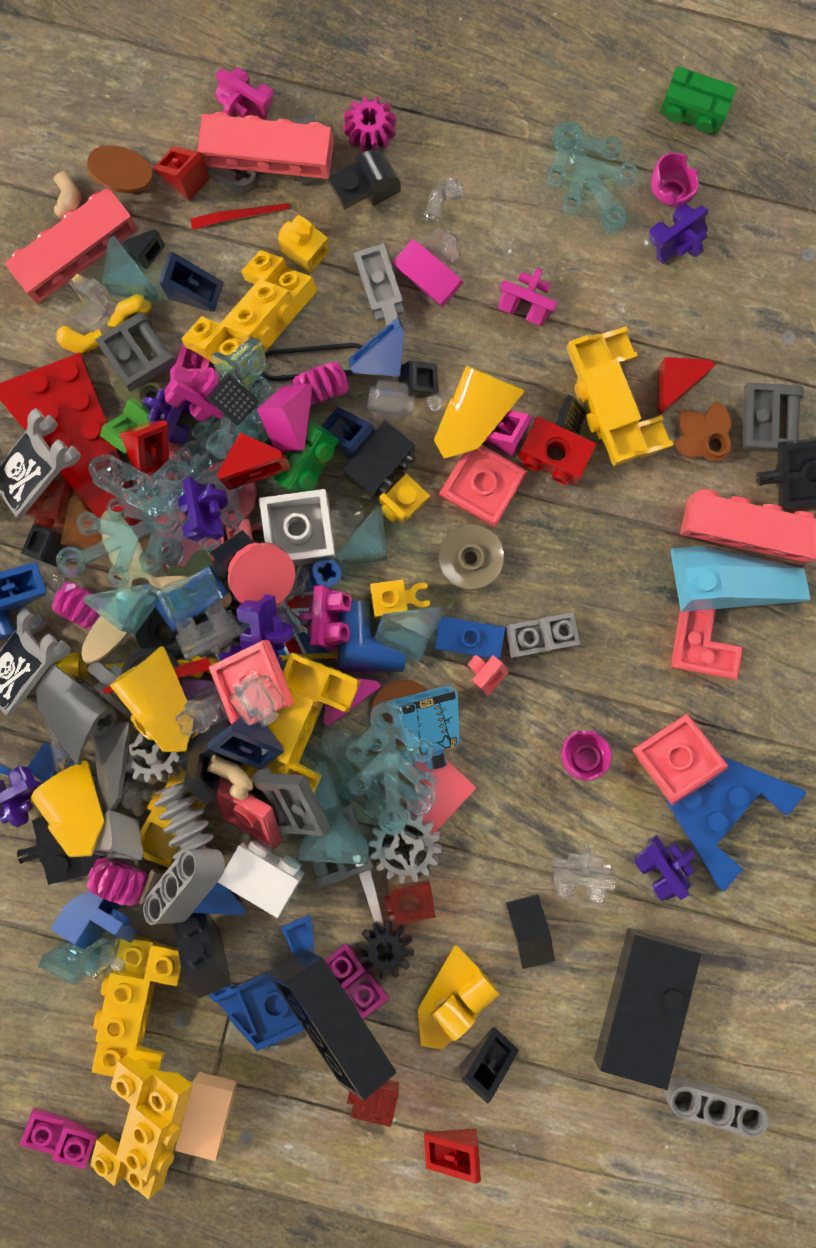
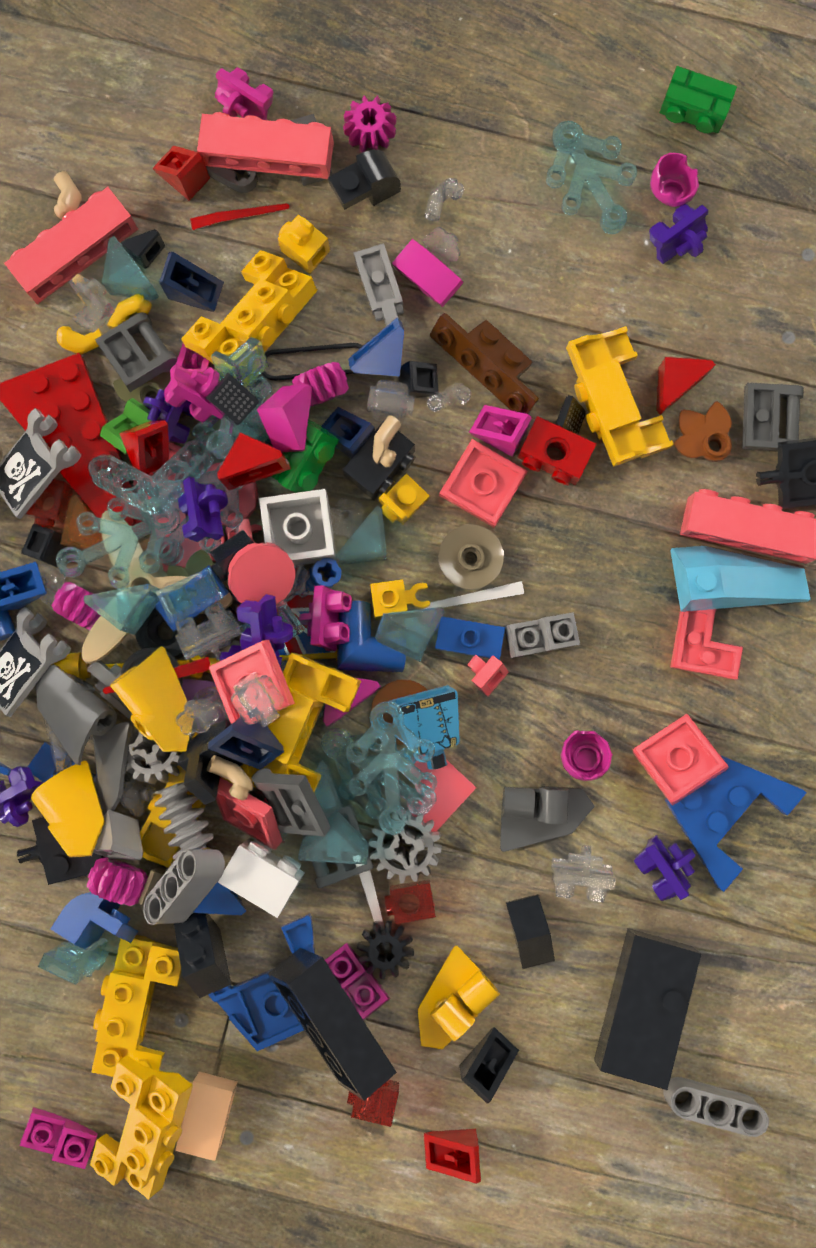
dark orange piece [87,145,152,193] -> none
clear plant [93,938,126,980] -> none
yellow panel [434,365,524,458] -> none
dark pink hips [498,267,558,327] -> none
none -> tan arm [373,416,401,467]
none -> white sticker [422,581,524,611]
none -> reddish brown bracket [430,313,539,414]
none -> dark grey panel [500,786,595,852]

